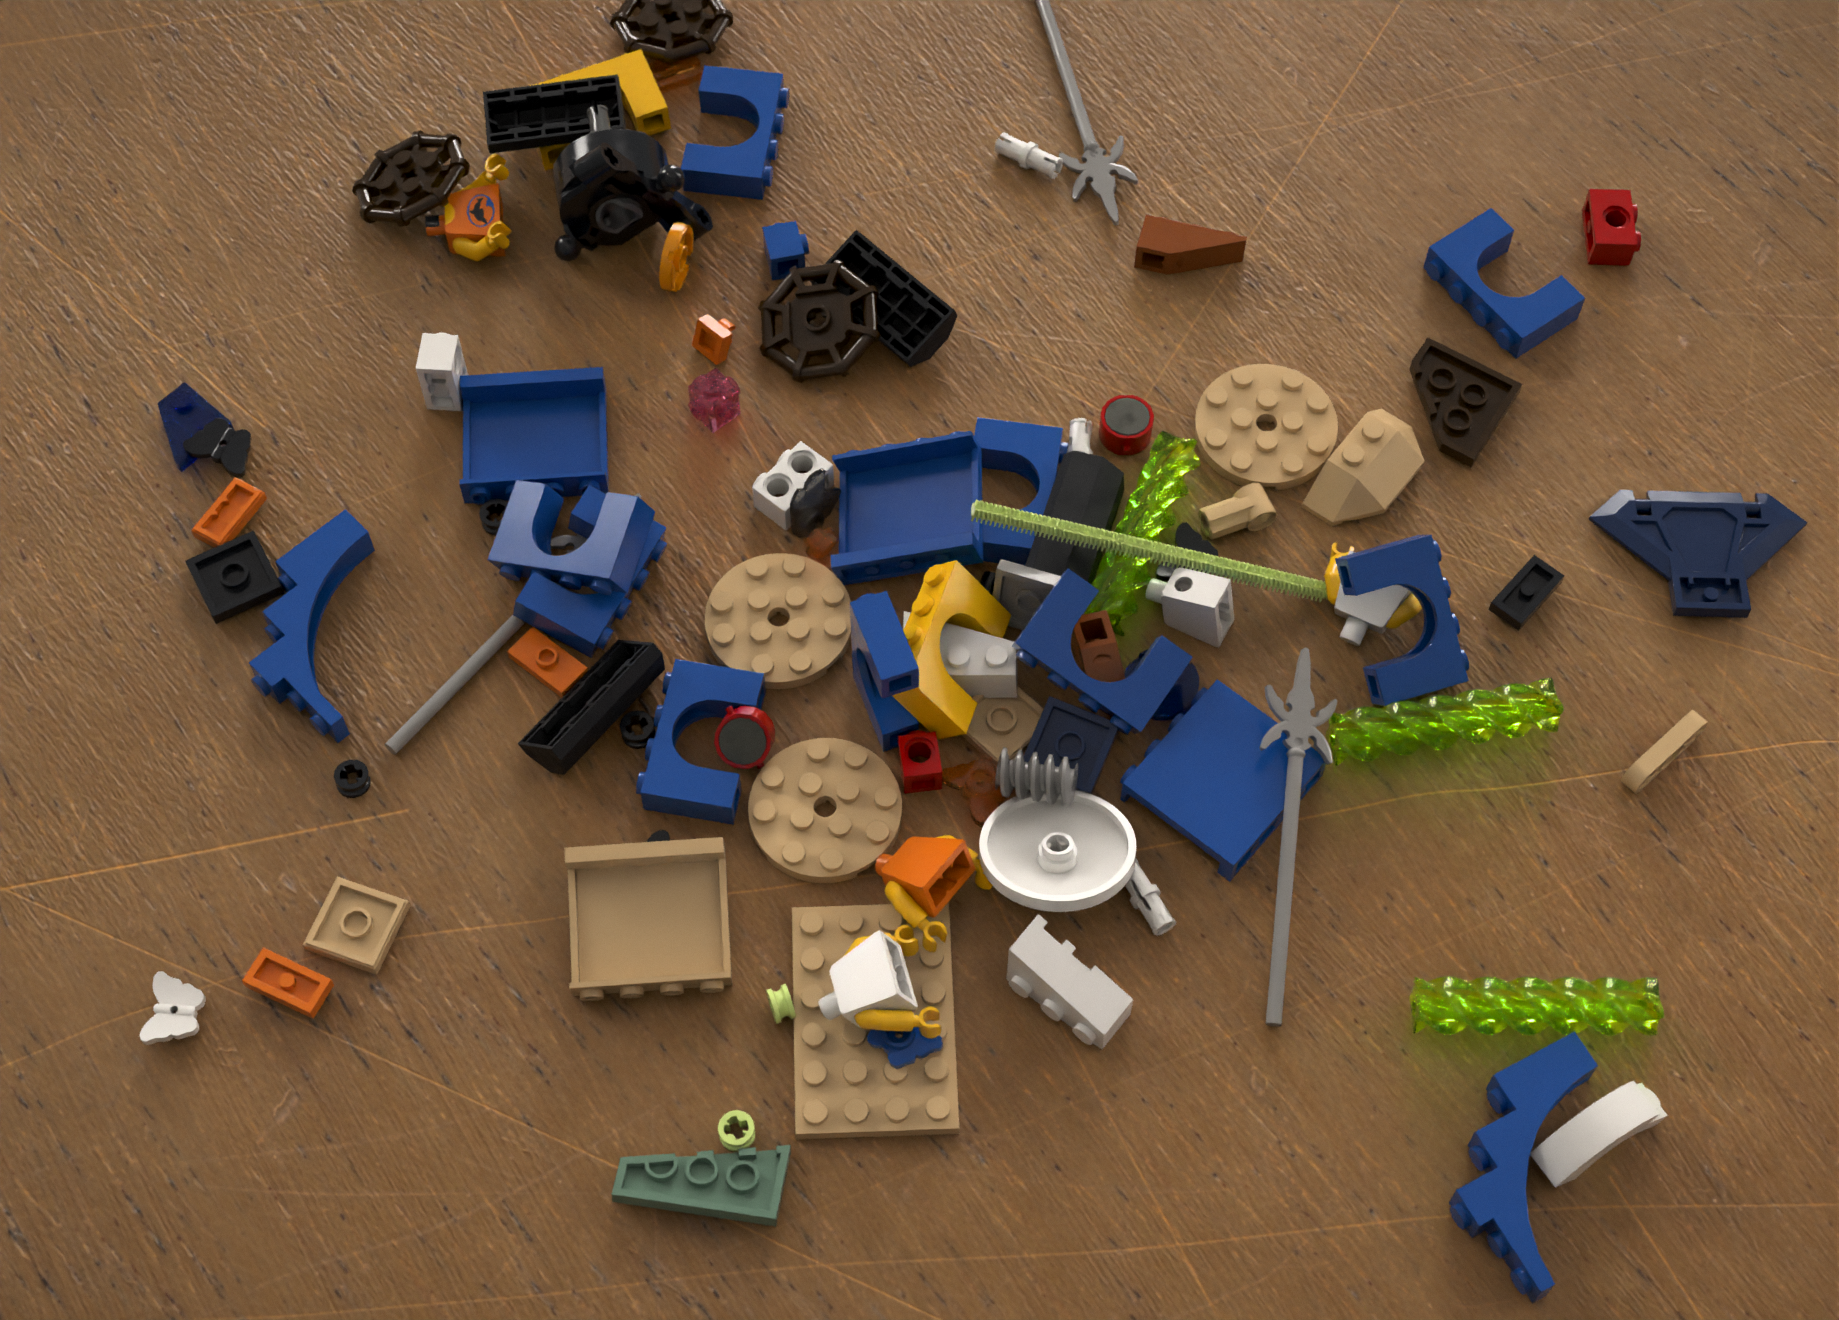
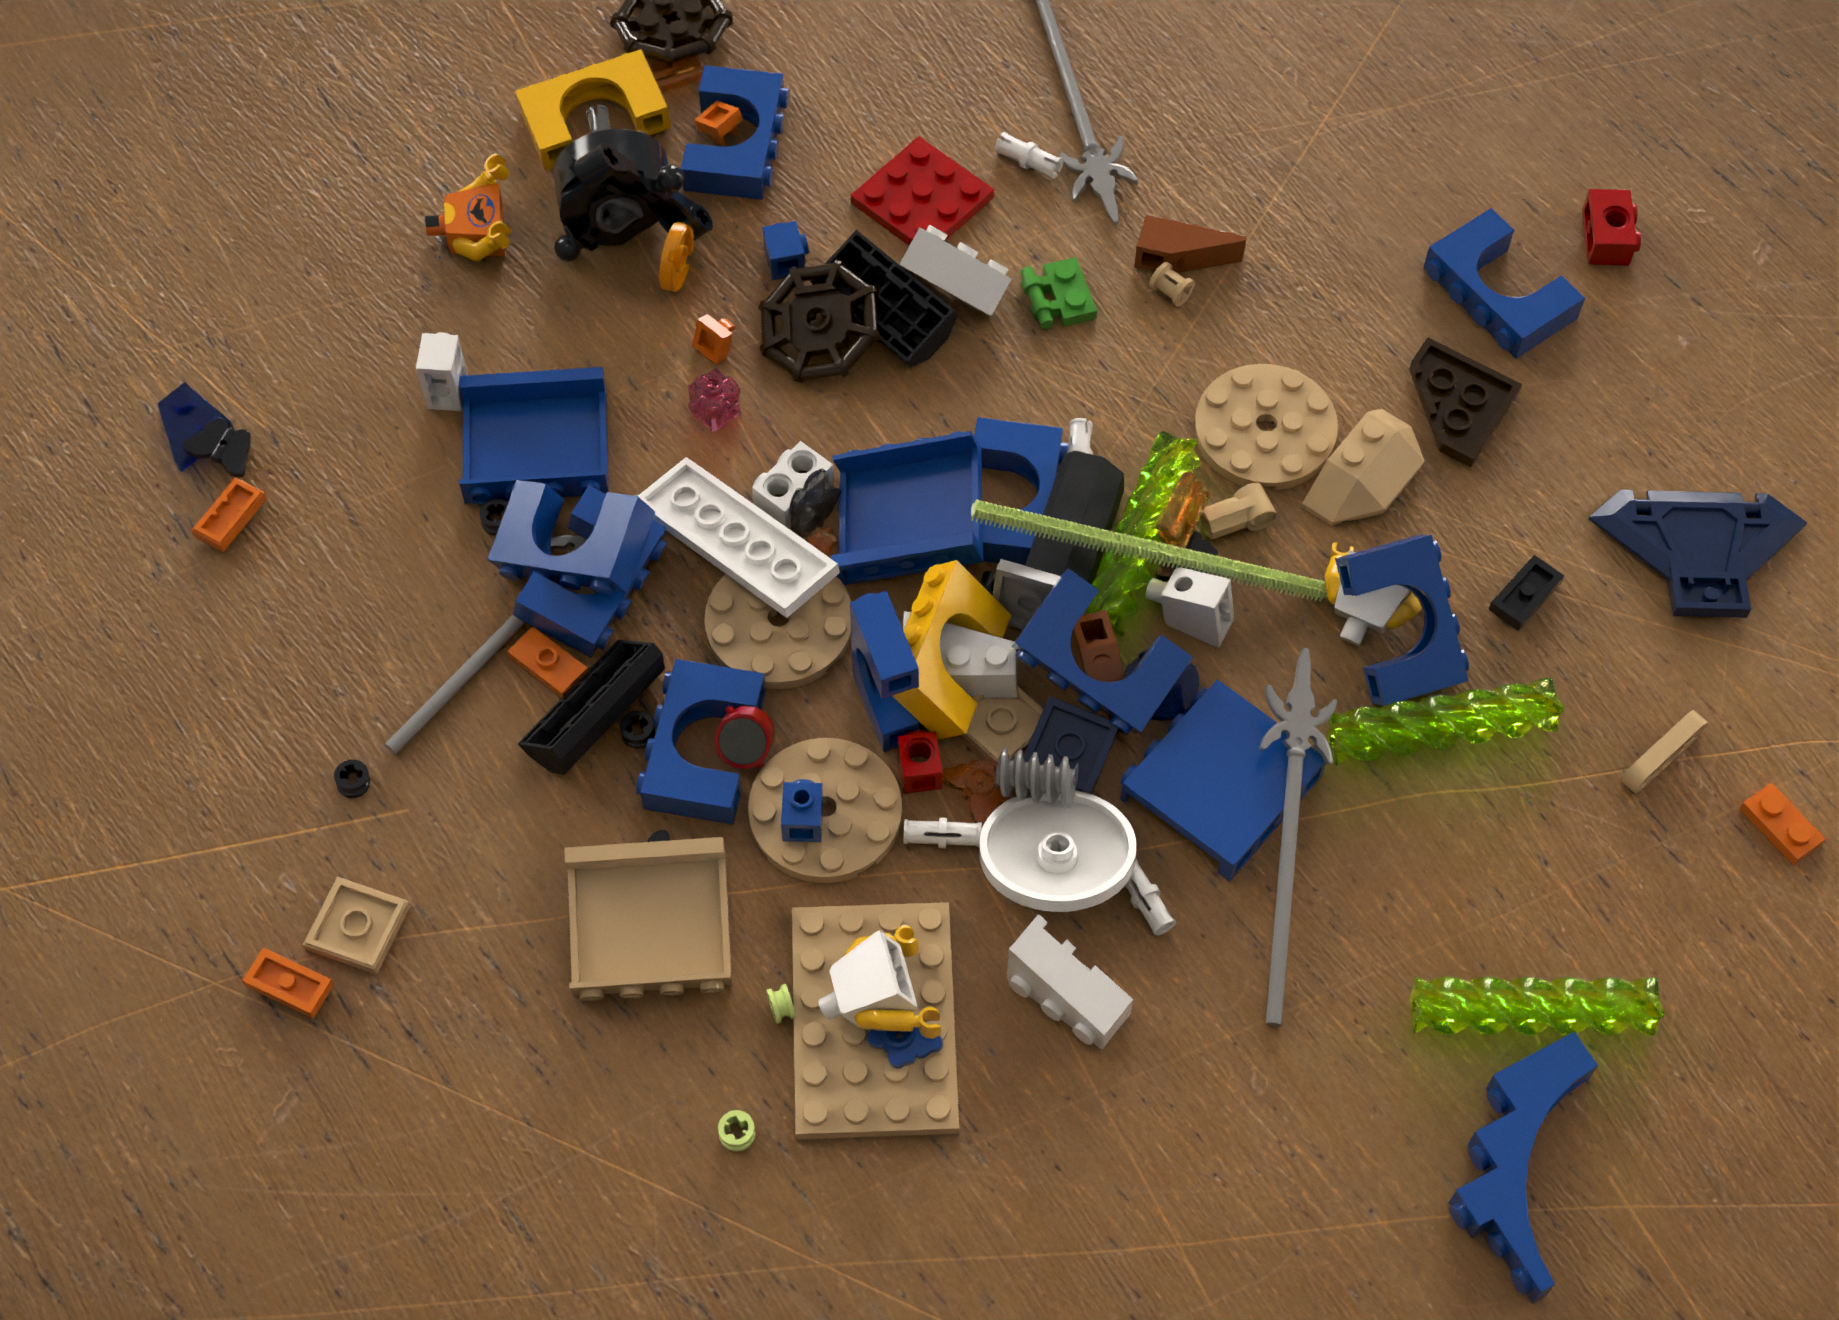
white animal [139,971,206,1045] -> none
black plate [185,530,284,624] -> none
blue arch [249,509,375,743] -> none
dark brown plate [352,130,470,227] -> none
black piece [483,74,626,154] -> none
sand green wing [612,1145,791,1227] -> none
orange torso [875,835,992,952] -> none
piece [1099,395,1154,455] -> none
white arch [1530,1080,1668,1188] -> none
none -> white plate [638,457,840,618]
none -> orange tile [694,101,743,146]
none -> blue brick [781,779,824,842]
none -> red plate [851,136,994,246]
none -> white wedge [899,225,1011,316]
none -> white pin [903,818,982,849]
none -> bright green plate [1020,257,1097,329]
none -> tan bush [1149,262,1195,307]
none -> clear orange tile [1156,471,1211,549]
none -> orange plate [1740,782,1826,866]

